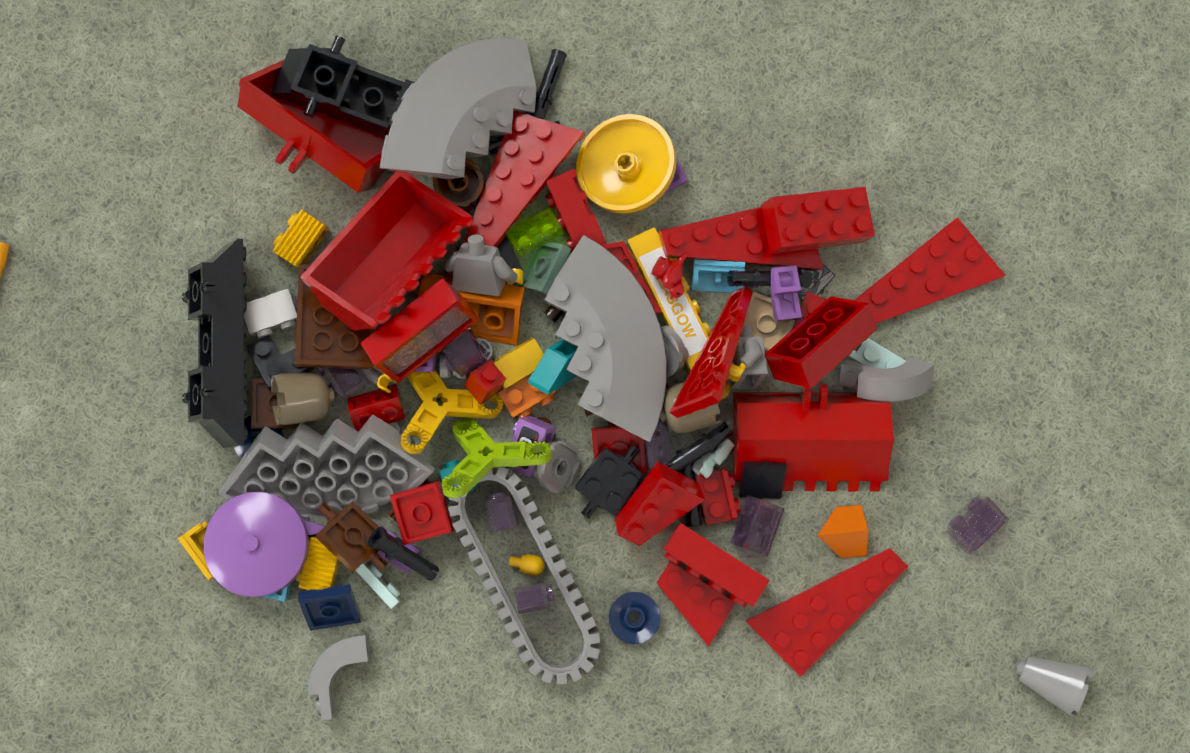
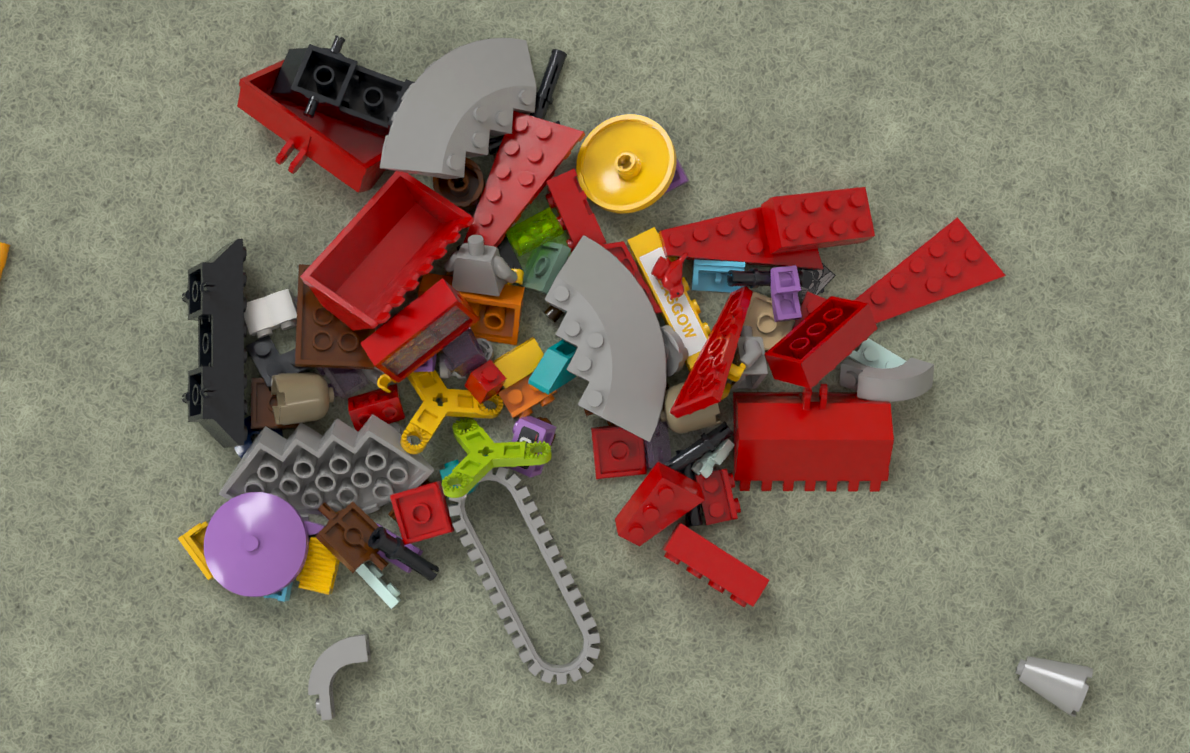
yellow brick [273,209,329,269] -> none
dark blue plate [298,585,361,631] -> none
clear purple brick [484,492,519,532] -> none
yellow cylinder [509,553,545,576] -> none
clear purple brick [514,581,555,614] -> none
light grey plate [533,441,580,493] -> none
black plate [575,443,647,519] -> none
dark blue dish [609,592,660,644] -> none
red wing [656,561,736,647] -> none
clear purple bracket [731,495,785,557] -> none
black piece [739,460,787,500] -> none
red wing [746,548,909,676] -> none
orange slope [817,505,869,558] -> none
clear purple brick [946,496,1009,554] -> none

